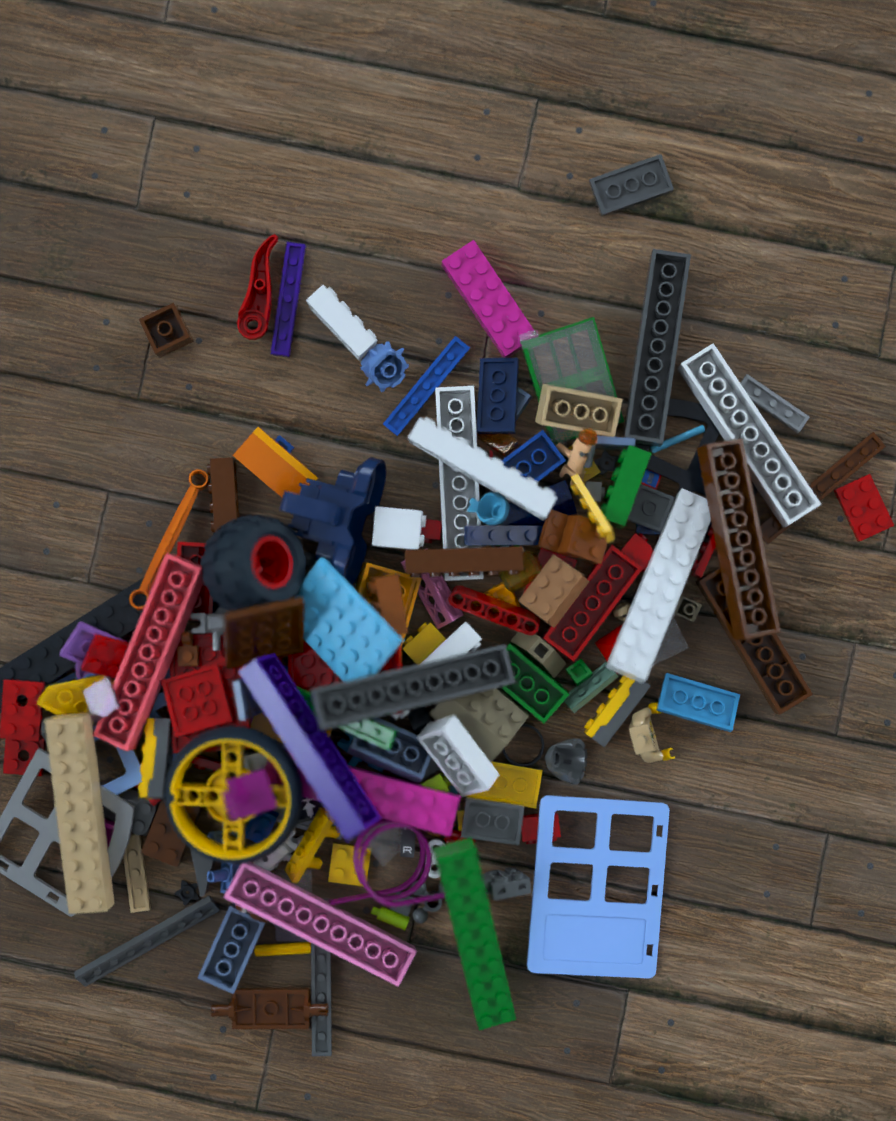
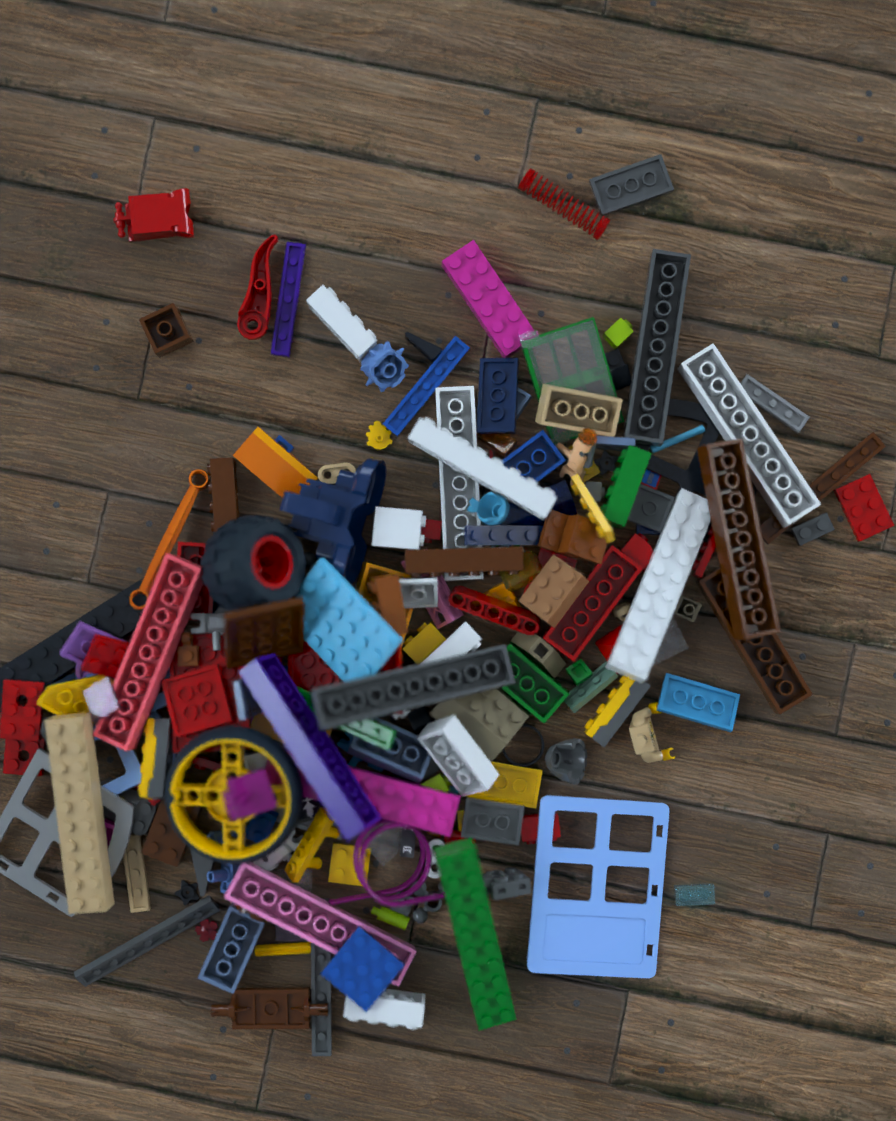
none -> red piece [113,188,194,242]
none -> dark red plant [194,918,218,942]
none -> tan plate [318,463,356,484]
none -> blue plate [321,926,405,1013]
none -> white brick [344,988,426,1030]
none -> yellow piece [366,421,393,449]
none -> white slope [399,577,438,608]
none -> black slope [405,332,443,362]
none -> red piece [518,168,610,240]
none -> lime brick [602,318,634,350]
none -> black slope [605,349,631,391]
none -> clear light blue plate [674,883,715,906]
none -> dark grey plate [791,512,835,546]

